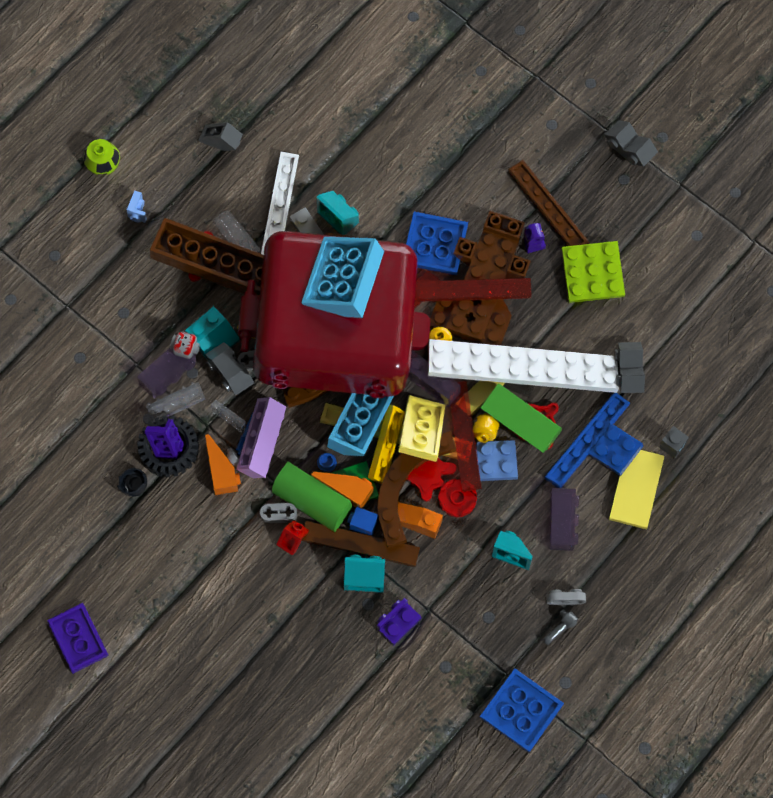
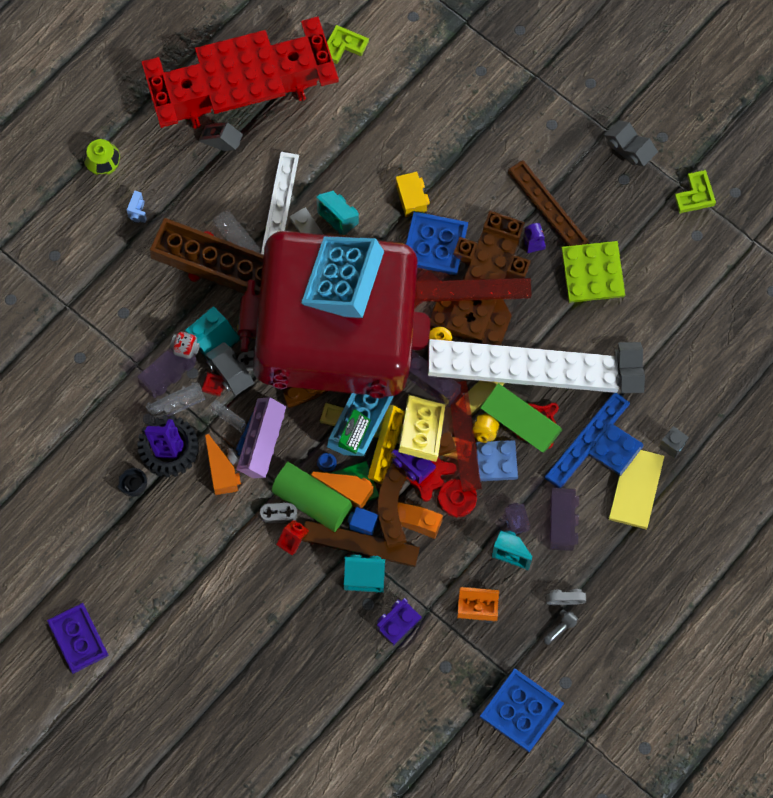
none -> red piece [141,16,339,129]
none -> red tile [202,372,223,397]
none -> lime plate [327,25,369,64]
none -> slope [338,409,371,454]
none -> dark purple bracket [391,449,436,484]
none -> yellow brick [396,172,430,217]
none -> orange bracket [457,587,499,621]
none -> clear purple brick [504,503,530,534]
none -> lime plate [674,170,716,213]

